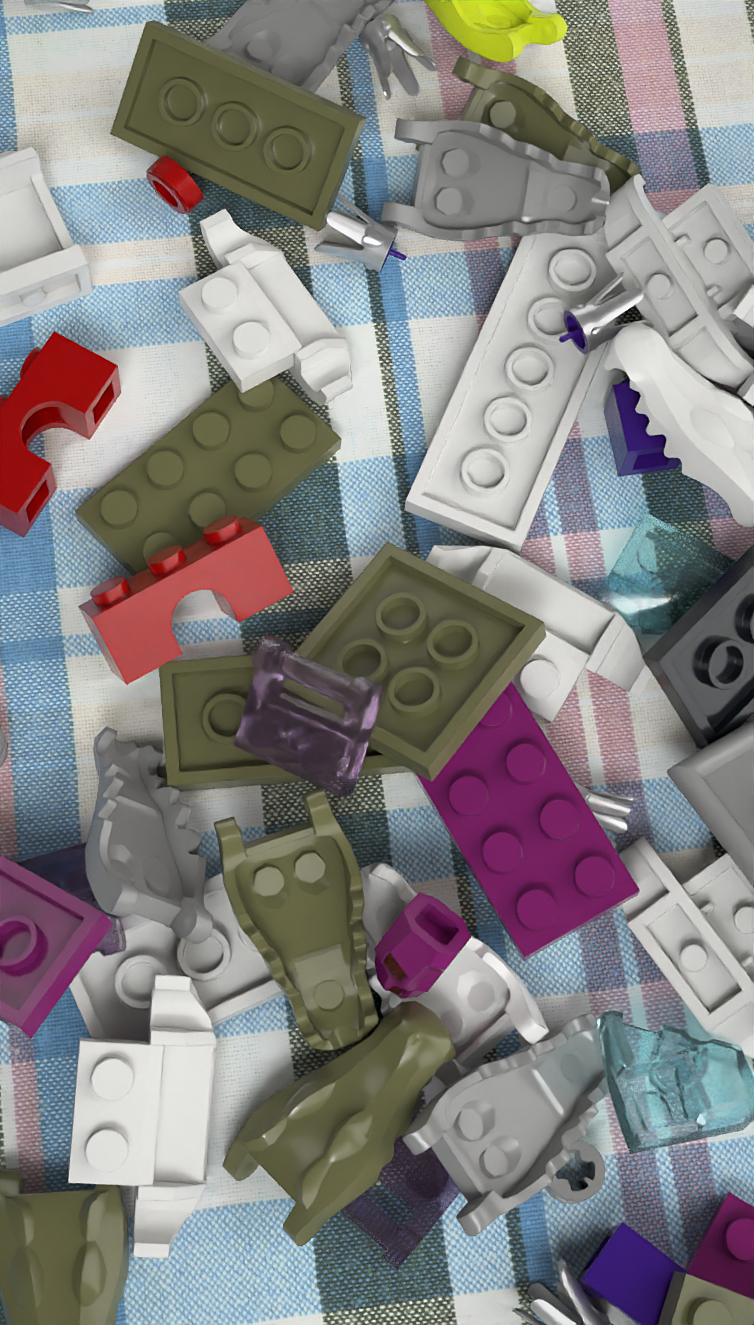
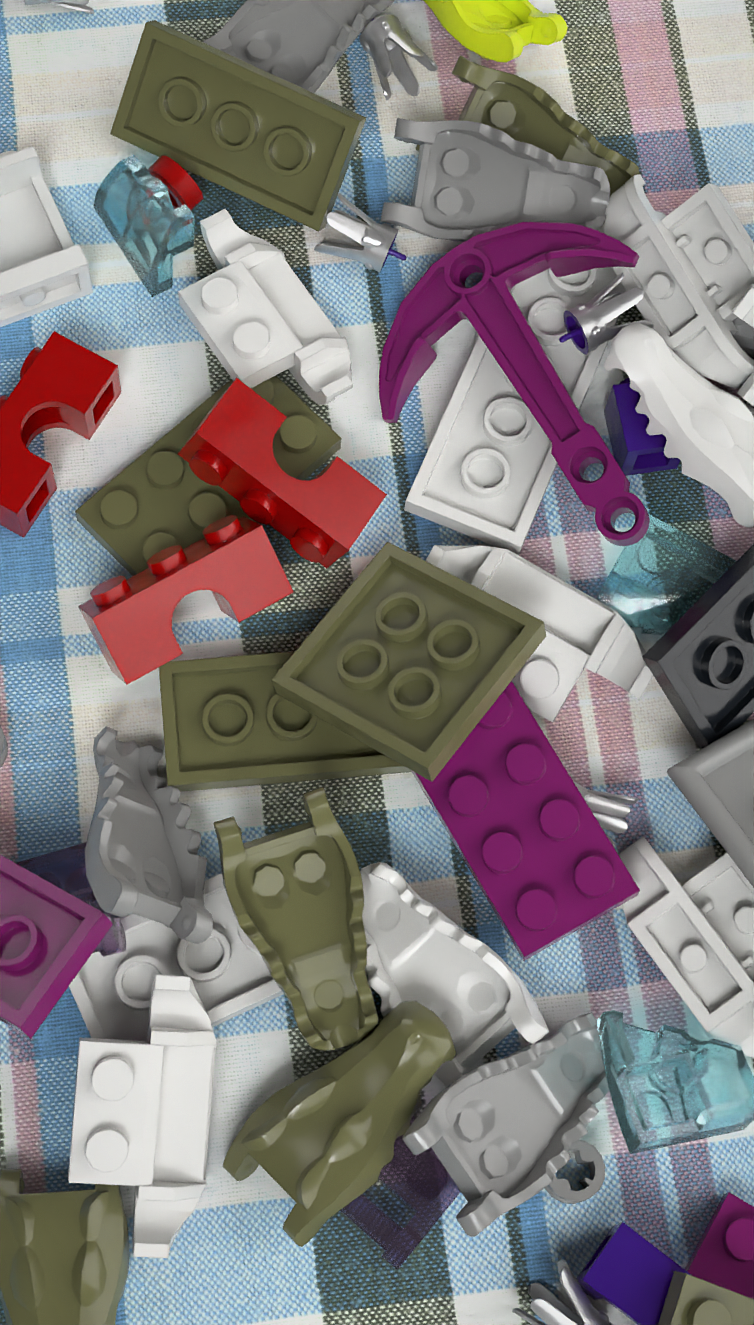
plate [234,635,383,796] -> none
magenta rock [374,892,471,999] -> none
none -> clear light blue slope [93,154,195,297]
none -> red arch [178,378,387,569]
none -> magenta piece [379,222,650,546]

